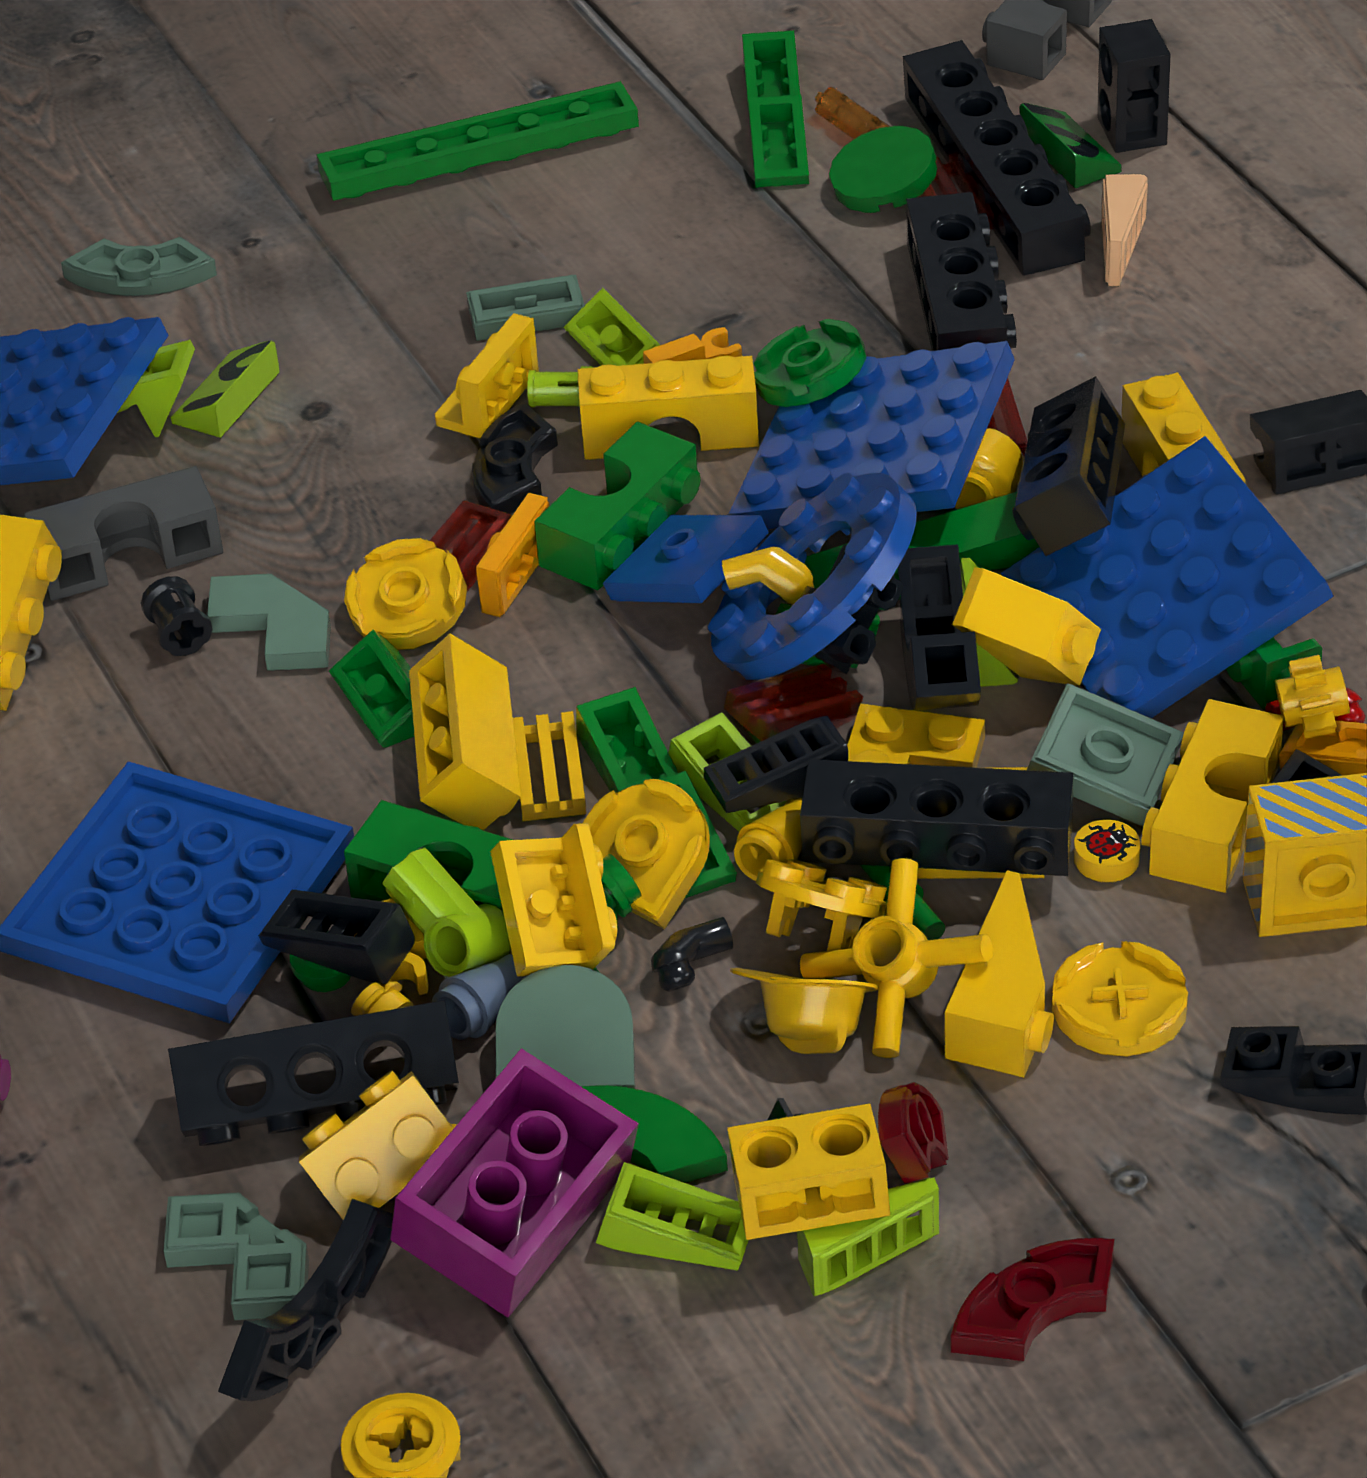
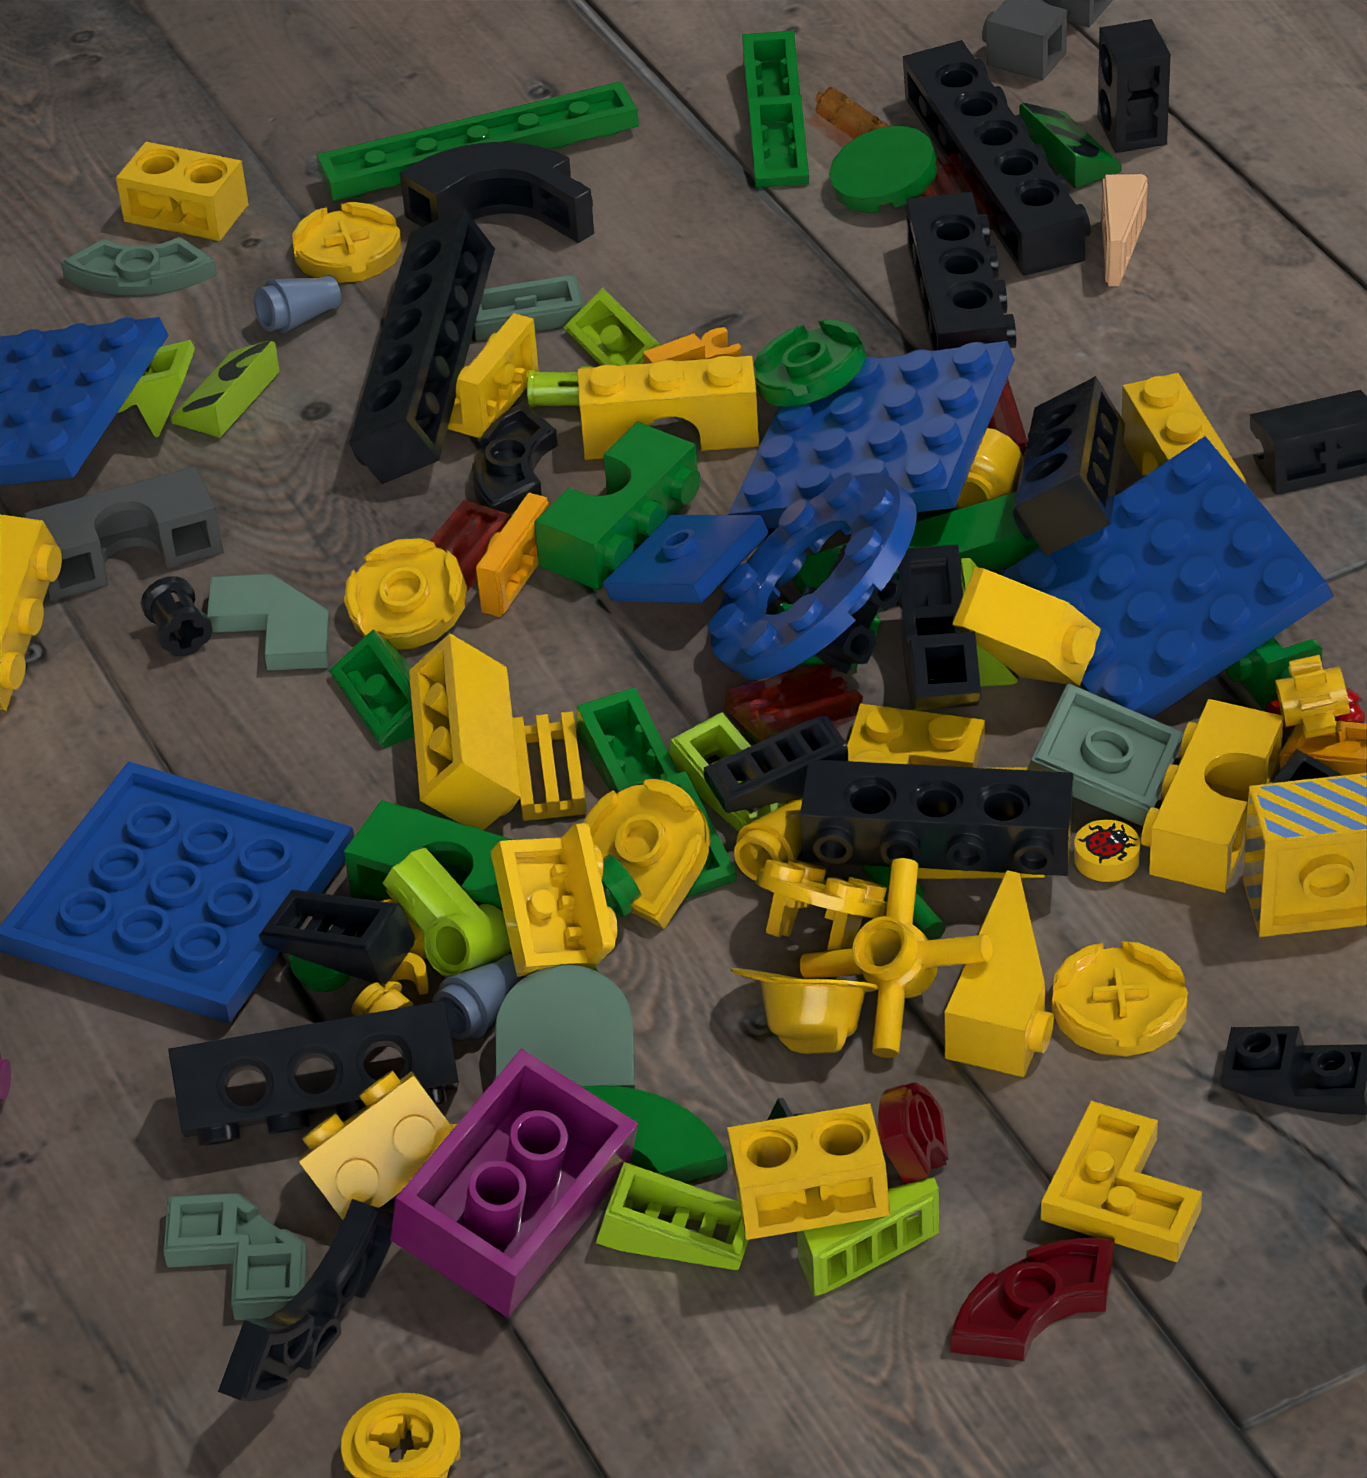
black arm [651,917,733,992] -> none
yellow arm [722,547,814,604] -> none
none -> yellow brick [116,142,249,241]
none -> sand blue cone [254,275,341,334]
none -> yellow tile [292,202,402,283]
none -> black brick [349,208,495,484]
none -> black arch [400,142,594,243]
none -> yellow plate [1041,1101,1202,1262]

